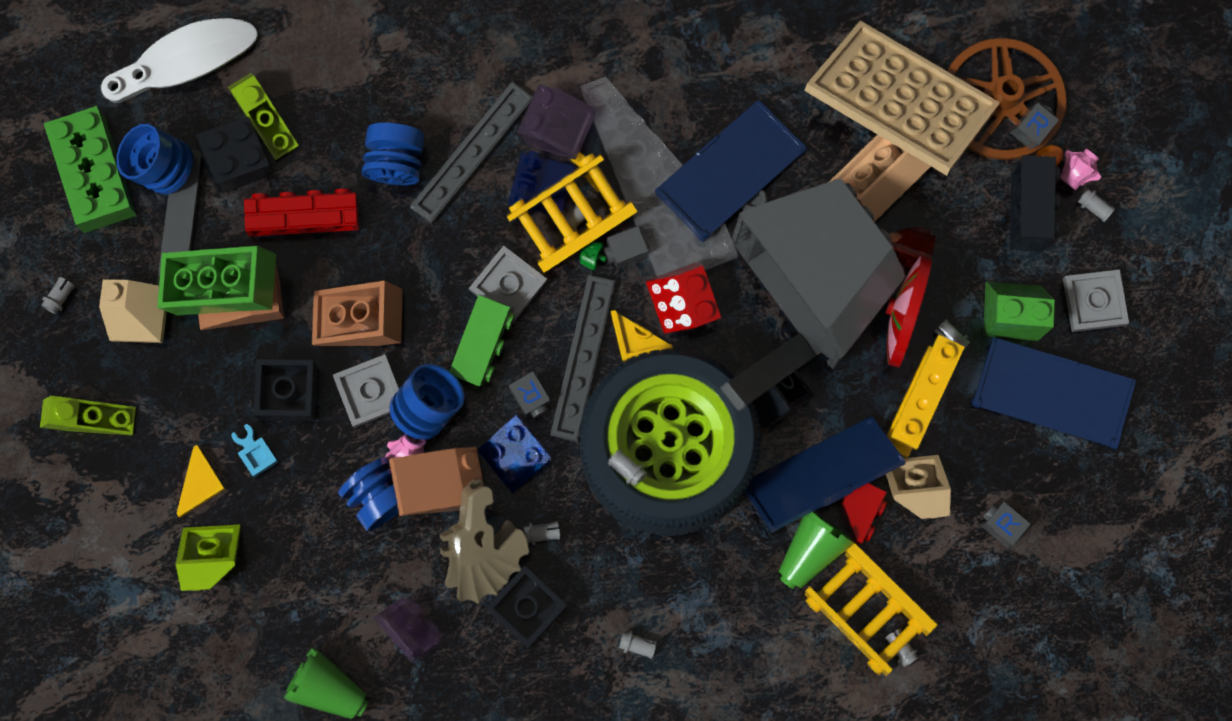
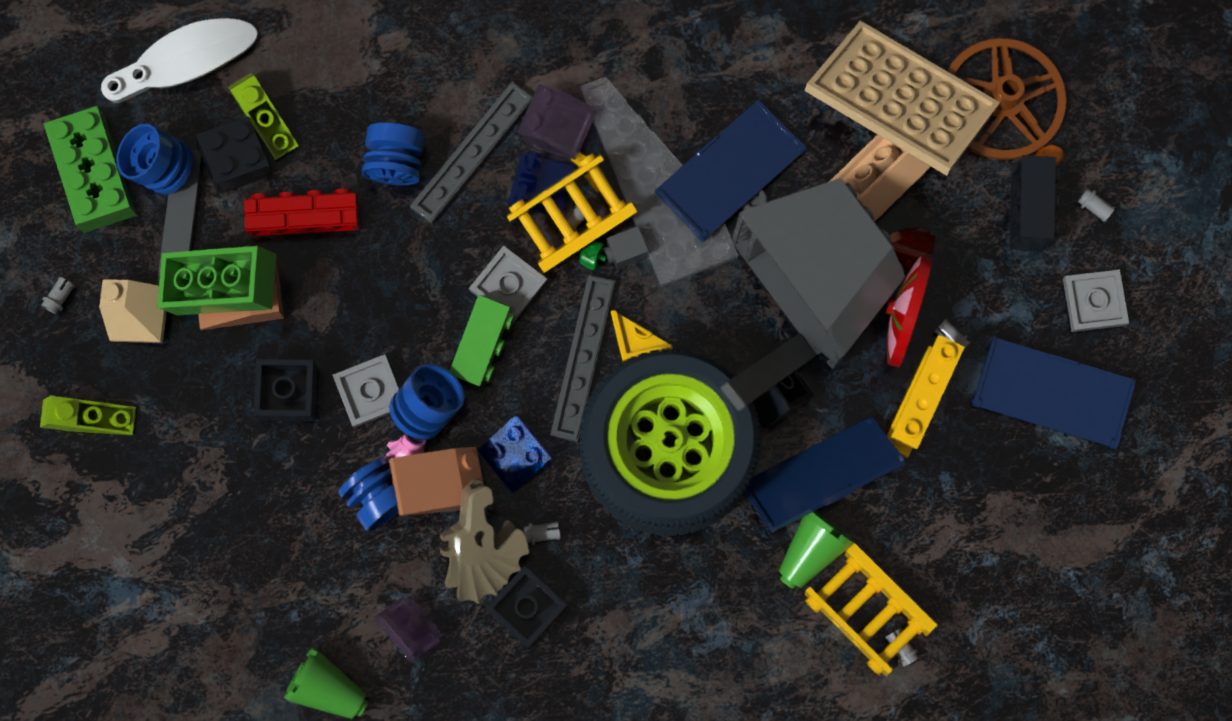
lime slope [176,524,241,591] -> none
yellow tile [177,445,226,518] -> none
medium azure plate [231,424,278,478] -> none
nougat slope [312,281,403,346] -> none
dark grey brick [509,371,551,419] -> none
light grey pin [608,450,647,486] -> none
light grey pin [619,630,657,659] -> none
red slope [645,262,721,334] -> none
red slope [840,483,887,546] -> none
tan slope [886,455,951,519] -> none
dark grey brick [981,502,1030,548] -> none
bright green slope [983,281,1055,341] -> none
dark grey brick [1010,103,1059,150] -> none
bright pink rock [1059,149,1101,191] -> none

